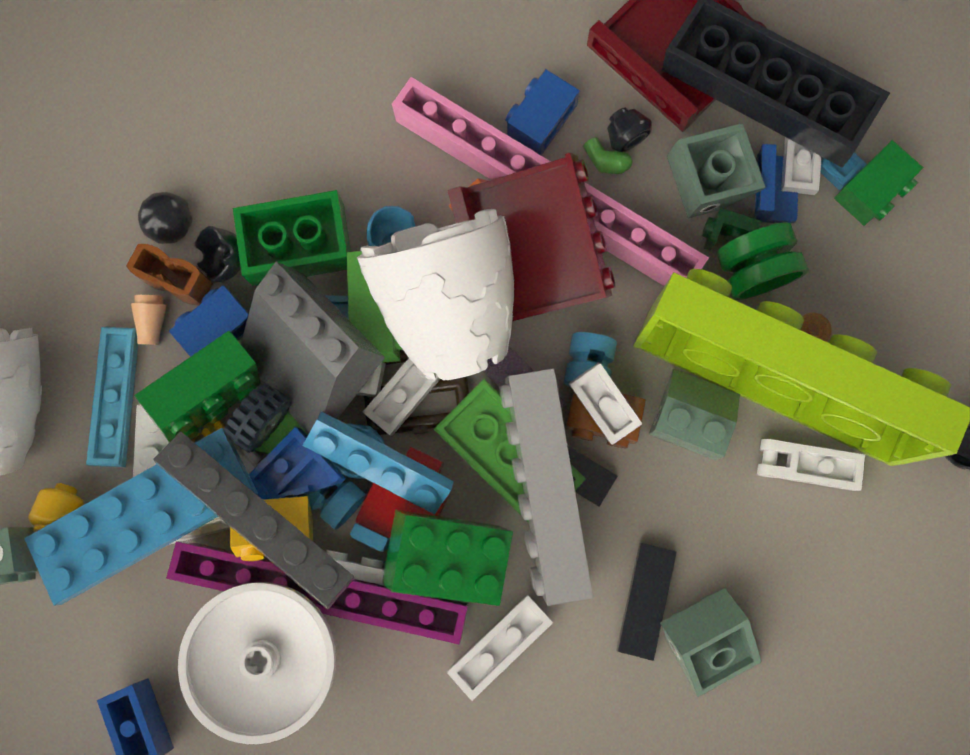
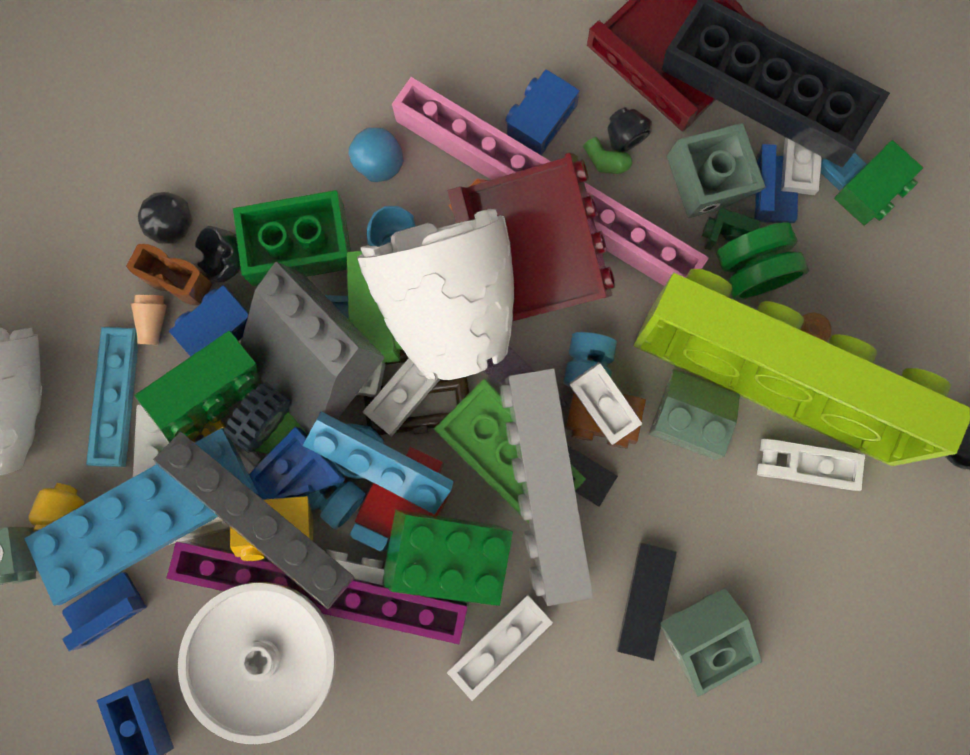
none -> blue panel [62,572,147,652]
none -> dark azure hair [348,127,404,182]

